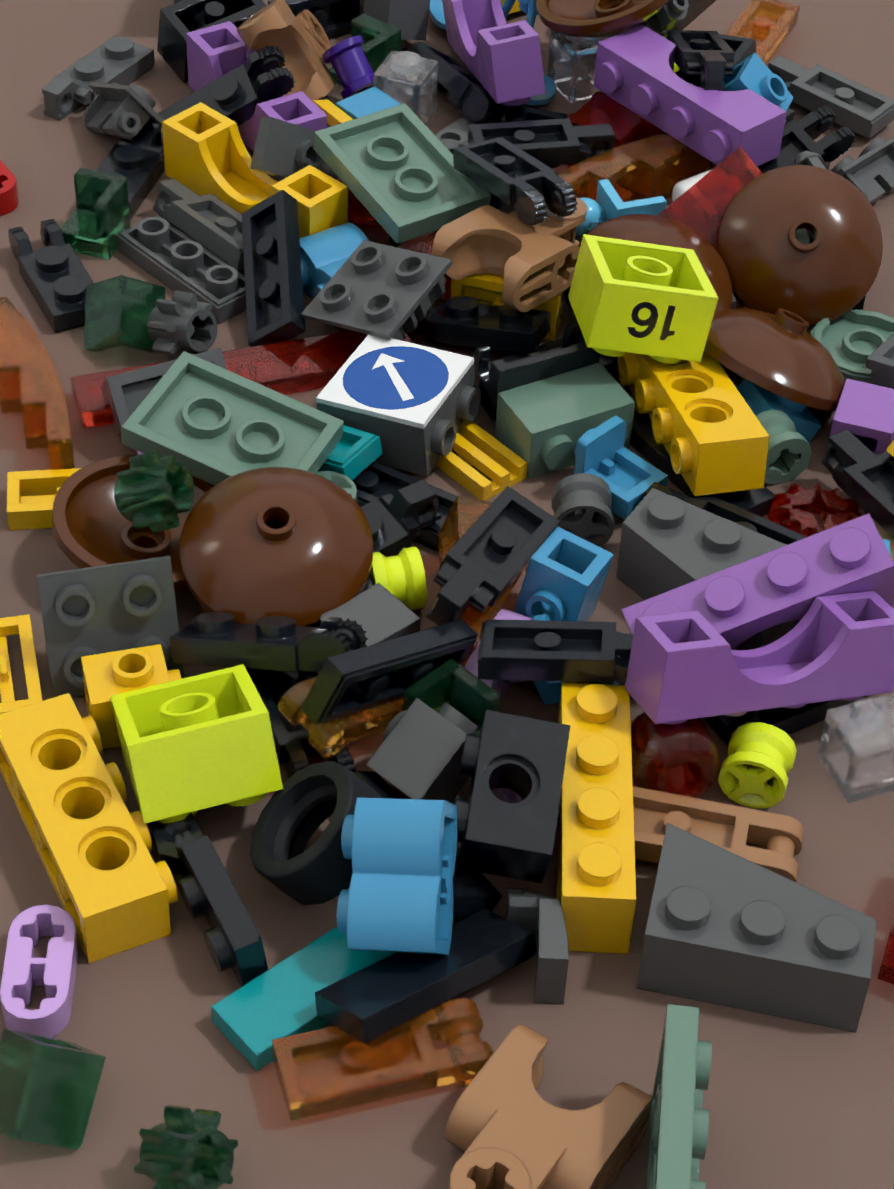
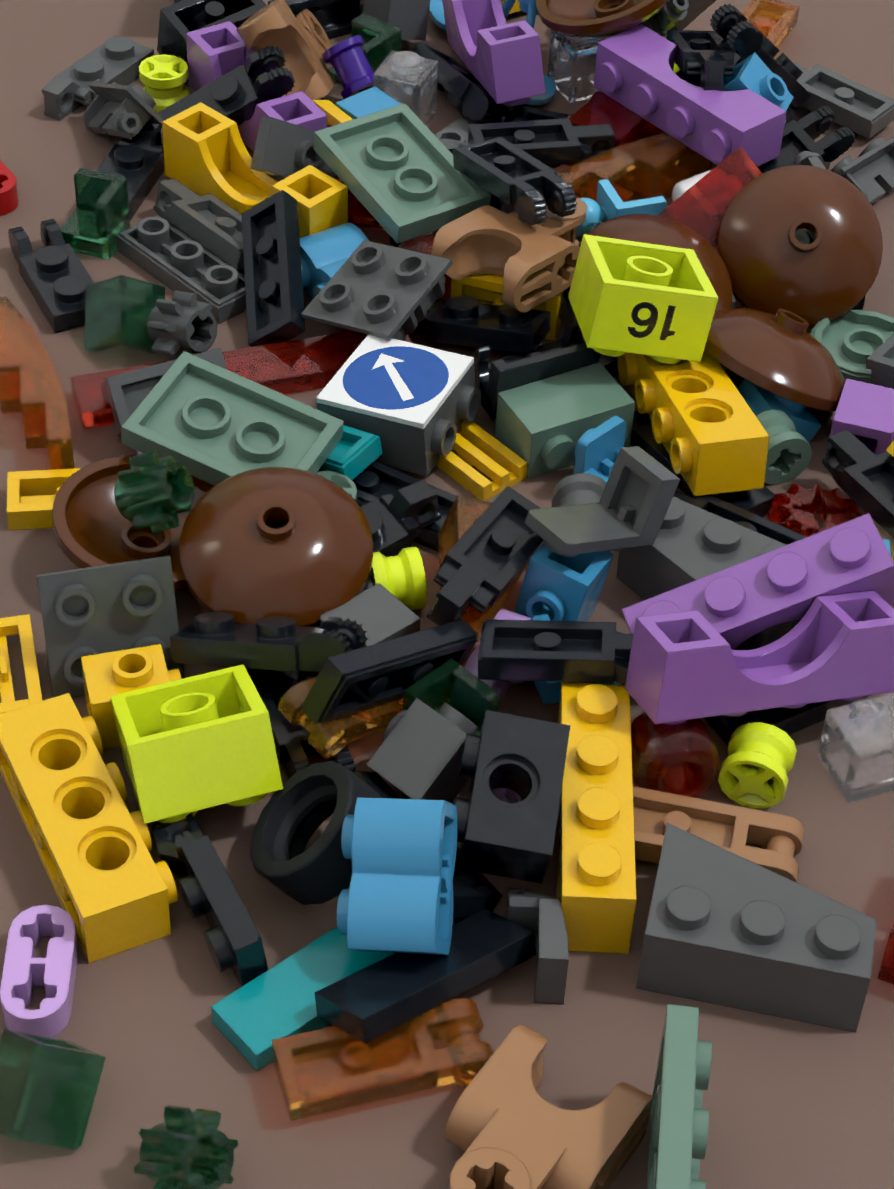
none -> neon yellow wheel [139,54,190,113]
none -> dark grey bracket [525,446,680,557]
none -> black hinge [710,4,811,108]

